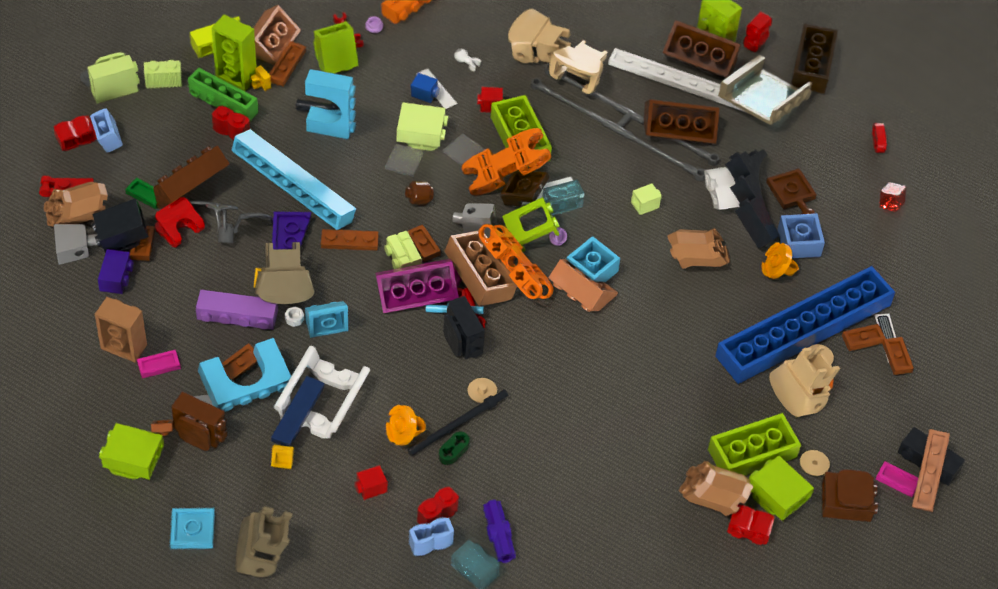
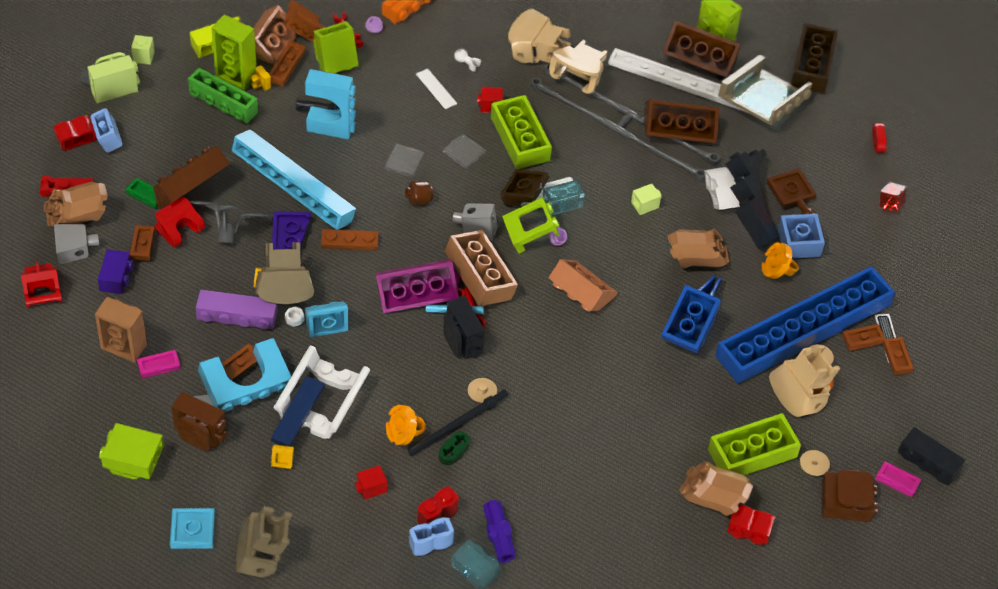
black brick [92,198,149,253] -> none
yellowish green brick [144,60,182,89] -> none
dark orange plate [151,420,174,436] -> none
red brick [212,106,250,140] -> none
yellowish green brick [384,231,422,269] -> none
yellowish green brick [397,103,448,151] -> none
dark orange plate [407,225,441,262] -> none
blue brick [411,73,440,103] -> none
orange piece [461,128,551,196] -> none
orange piece [479,224,553,299] -> none
medium azure slope [566,236,620,282] -> none
red brick [744,12,772,53] -> none
lime brick [749,456,814,521] -> none
nougat tile [912,429,950,512] -> none
none -> red piece [21,260,62,308]
none -> yellowish green brick [131,35,154,65]
none -> dark orange bracket [285,0,326,43]
none -> blue slope [661,274,722,353]

